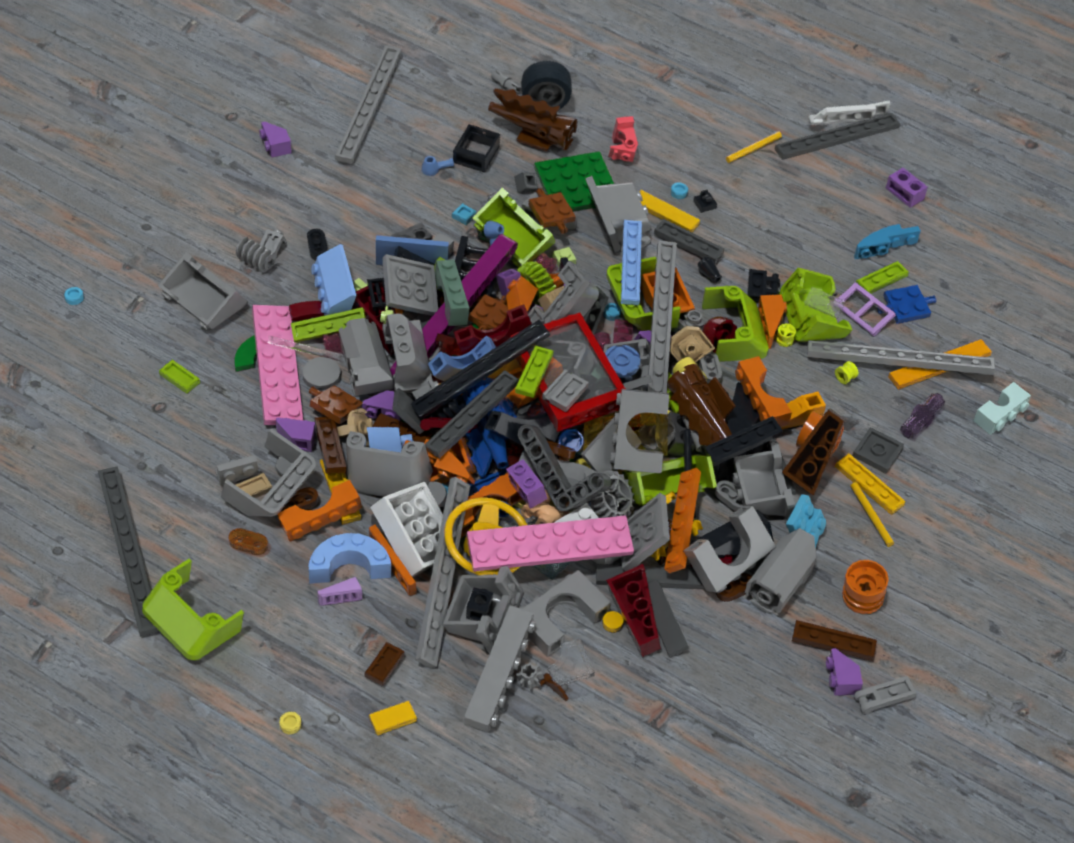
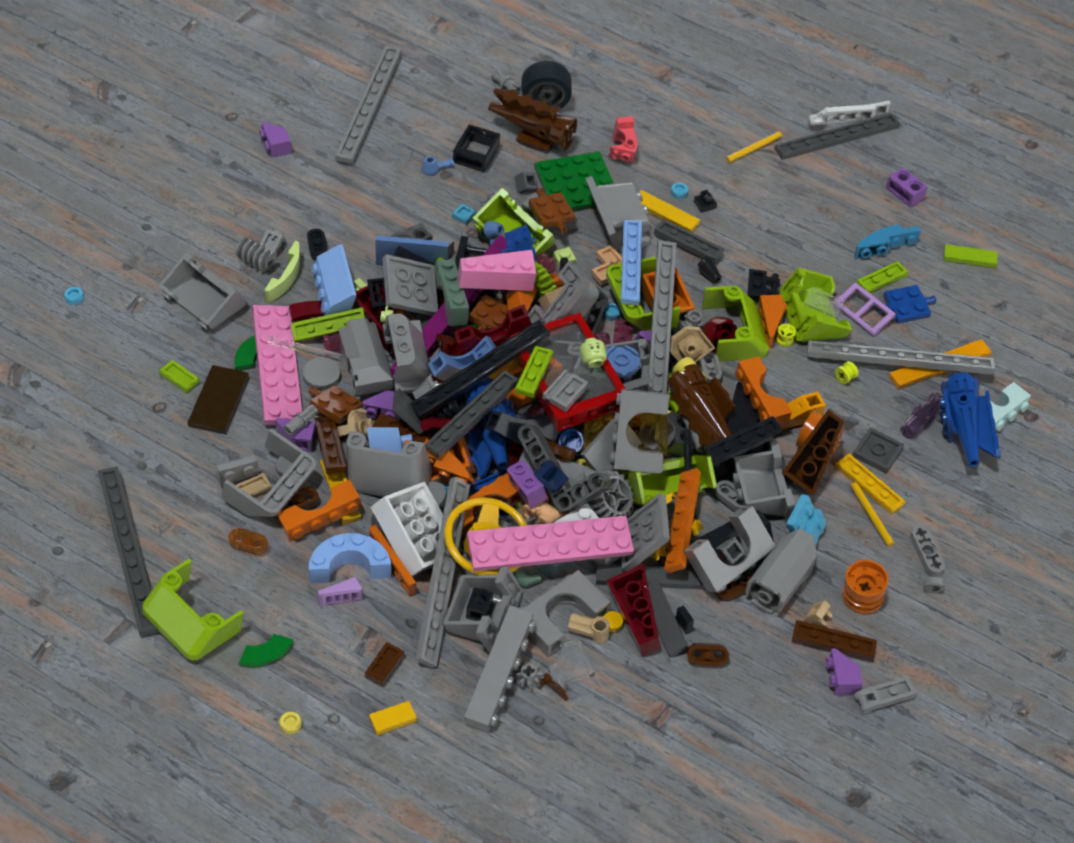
none -> dark brown tile [188,365,249,434]
none -> green tile [239,634,294,668]
none -> yellowish green slope [264,241,300,303]
none -> light grey axle [283,405,318,436]
none -> bright pink wedge [458,250,536,291]
none -> blue plate [501,225,537,261]
none -> sand green arm [512,570,542,587]
none -> dark blue panel [534,460,569,493]
none -> tan piece [568,613,610,643]
none -> yellowish green head [580,338,607,368]
none -> light nougat plate [591,245,622,286]
none -> black tile [676,605,694,635]
none -> reddish brown plate [687,643,729,666]
none -> dark grey slope [715,537,746,565]
none -> tan tile [804,600,832,627]
none -> light grey beam [910,525,945,577]
none -> light grey tile [924,577,944,593]
none -> blue piece [940,373,1001,467]
none -> lime tile [943,244,998,268]

